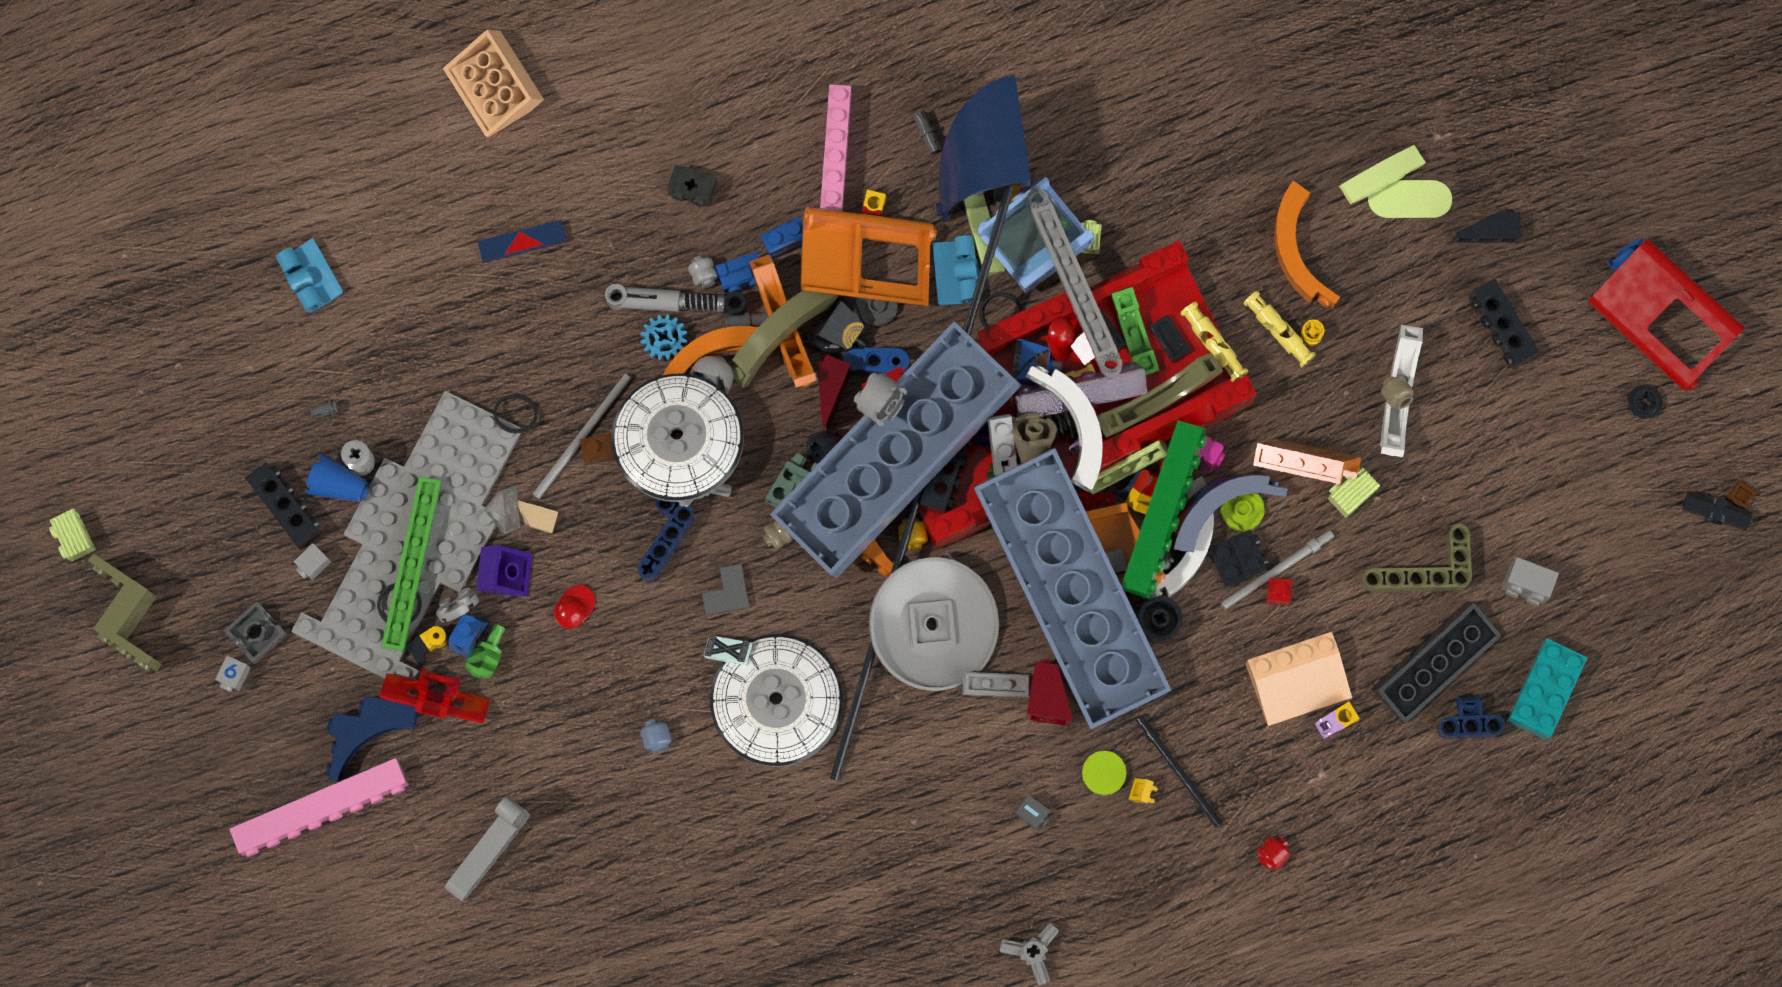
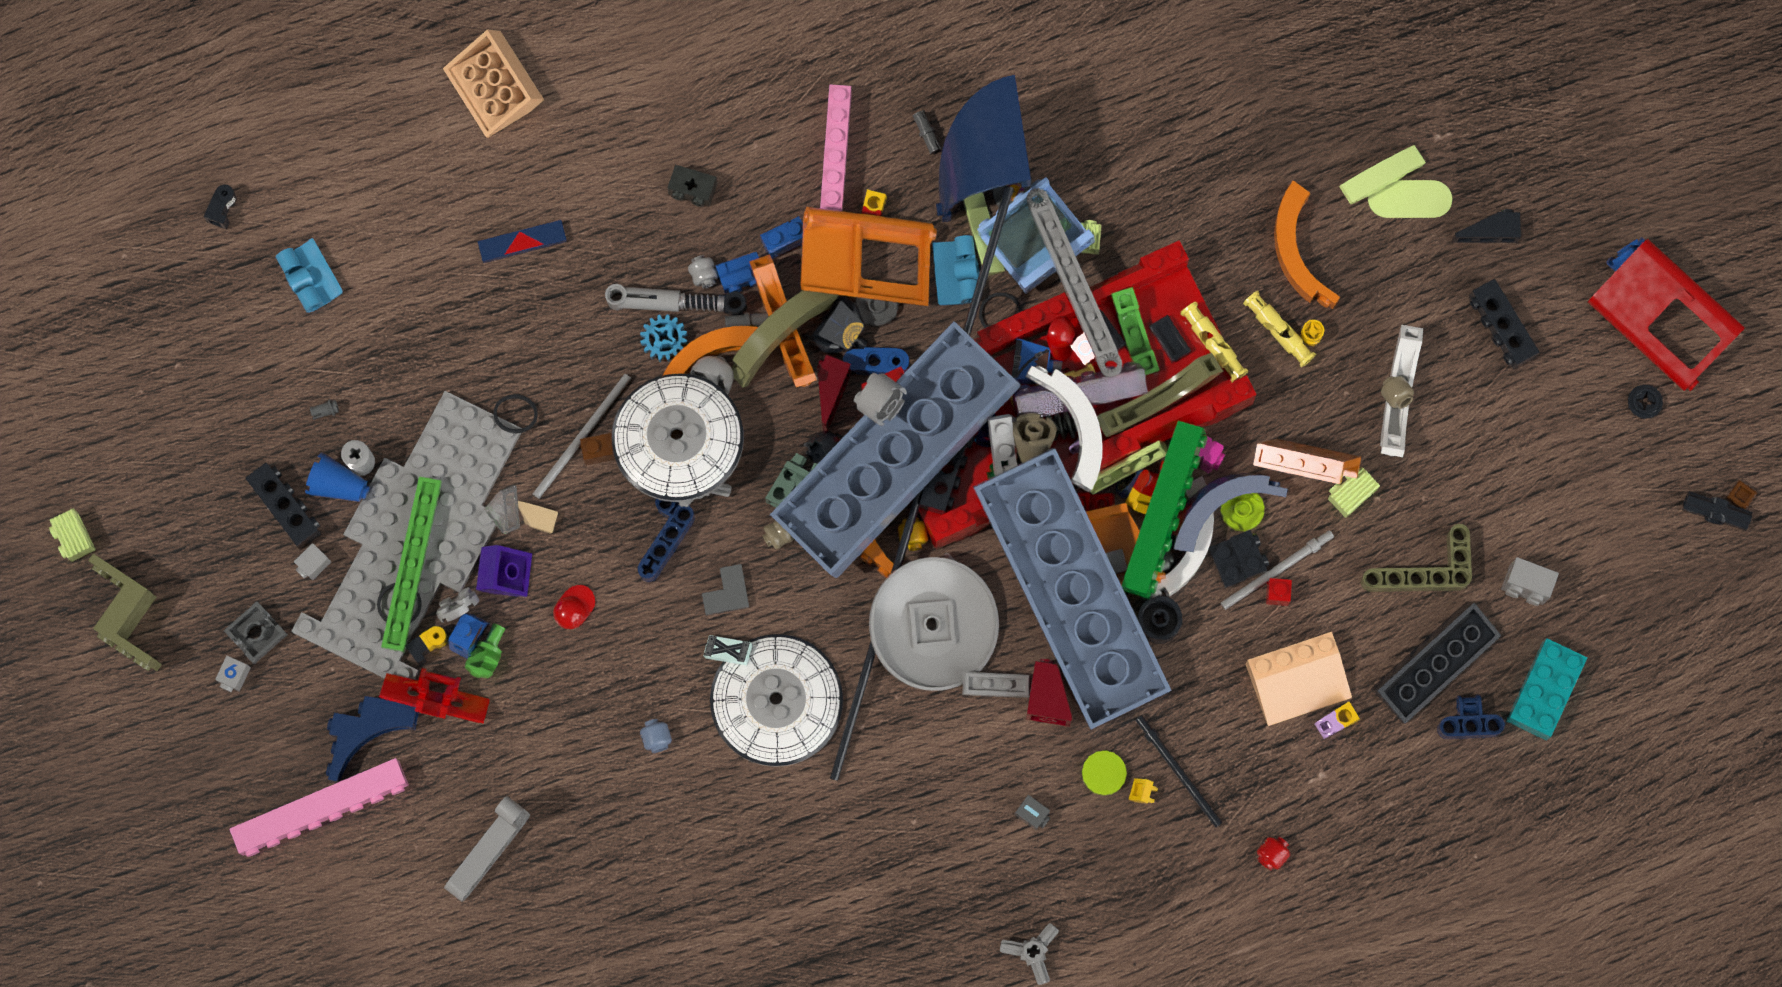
none -> black leg [203,184,237,230]

